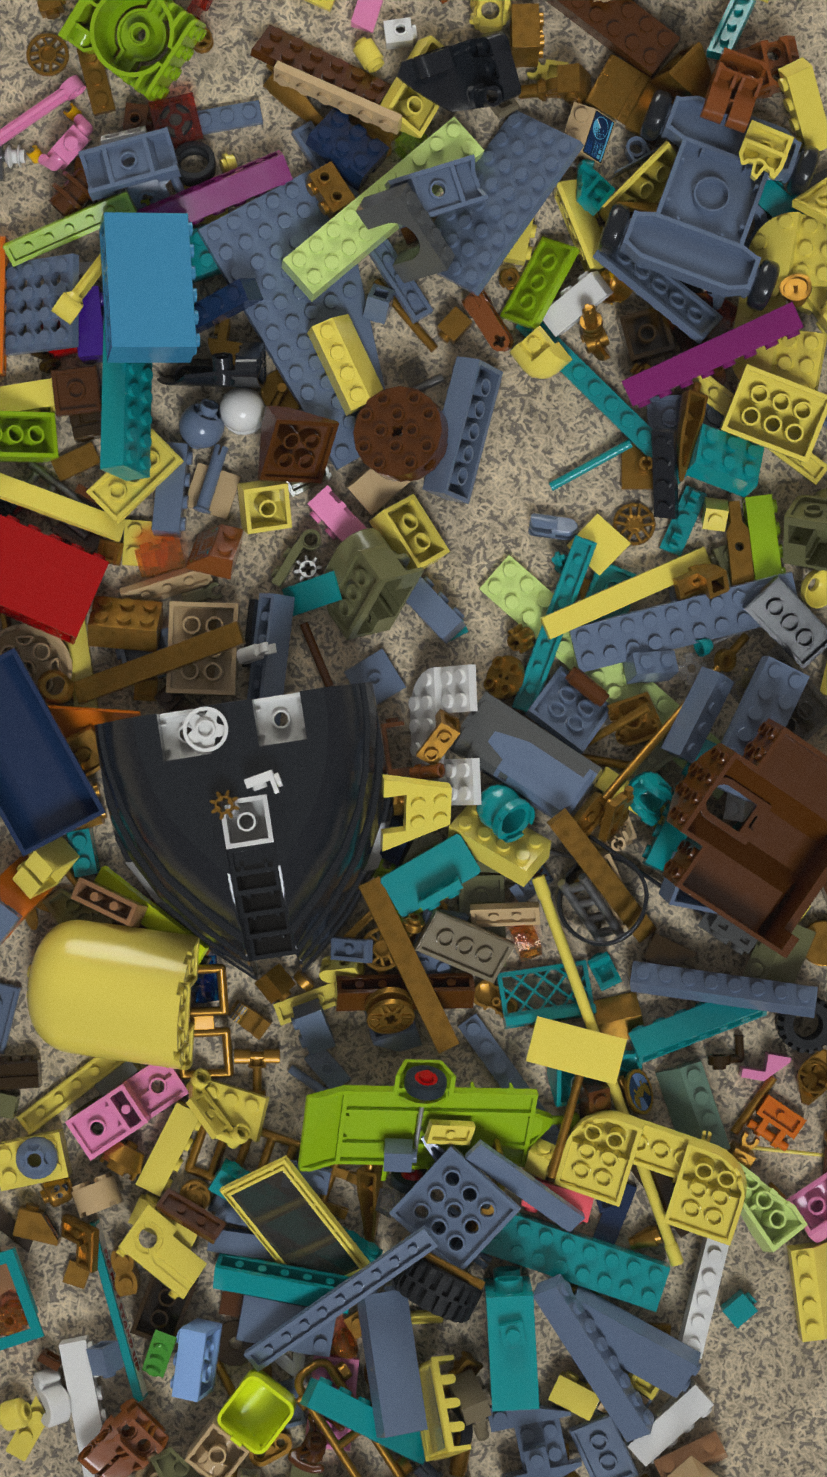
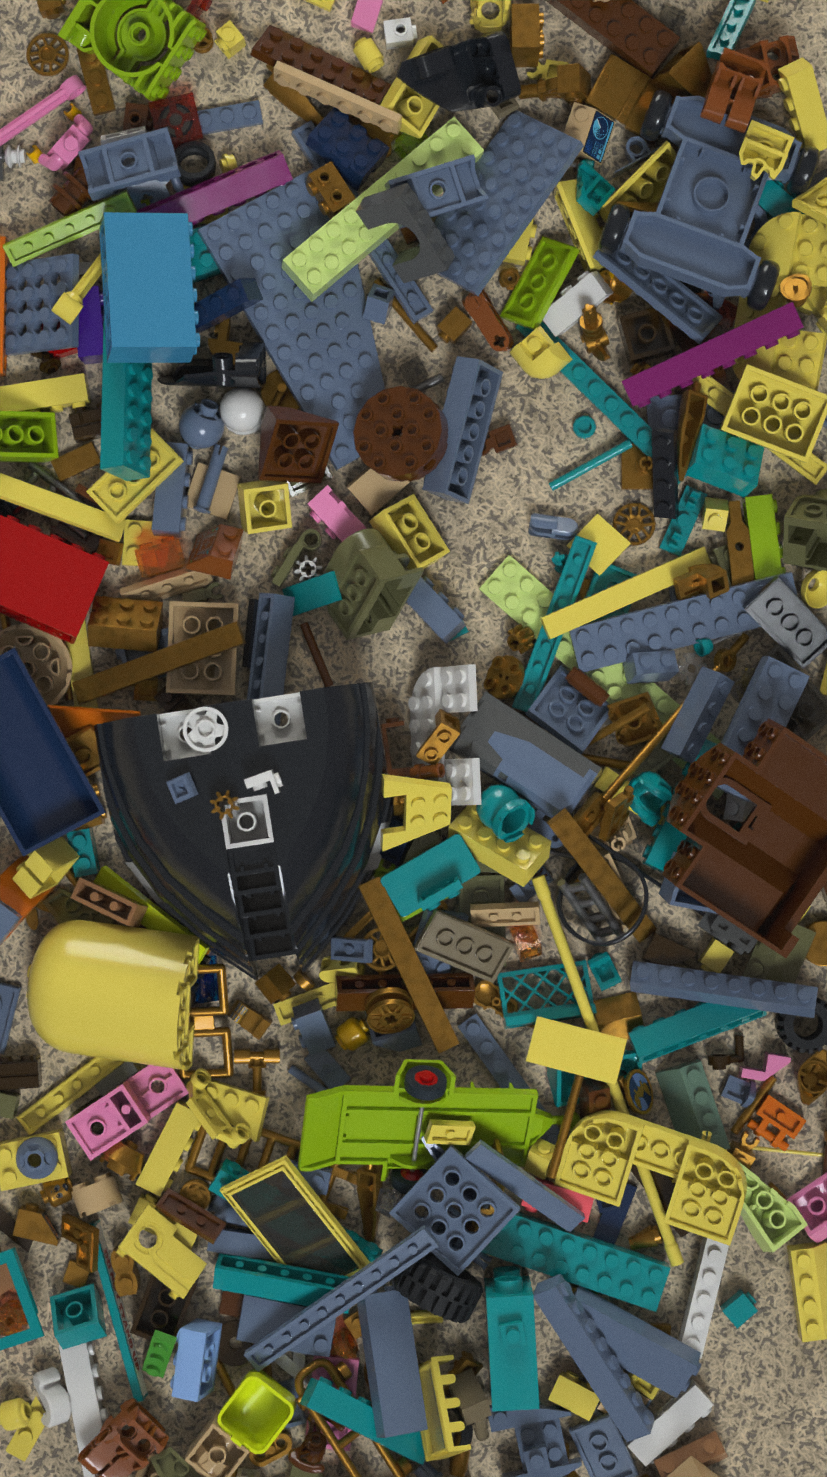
pearl gold piece [37,669,74,706] -> none
reddish brown tile [37,1348,62,1372] -> none
reddish brown tile [51,365,102,417] -> none
sand blue brick [86,1341,124,1378] -> none
white bar [237,642,277,664] -> none
light yellow slope [307,314,383,416] -> none
sand blue plate [344,648,406,705] -> none
sand blue brick [383,1138,417,1173] -> none
pearl gold bar [401,1238,485,1290] -> none
pearl gold plate [403,913,425,934] -> none
none -> teal brick [50,1283,107,1350]
none -> sand blue tile [166,772,199,804]
none -> light yellow brick [214,20,246,60]
none -> yellow head [335,1017,369,1051]
none -> reddish brown plate [481,424,518,457]
none -> sand blue leg [526,809,563,848]
none -> teal tile [573,415,596,439]
none -> light yellow brick [698,938,734,973]
none -> sand blue tile [720,1074,756,1108]

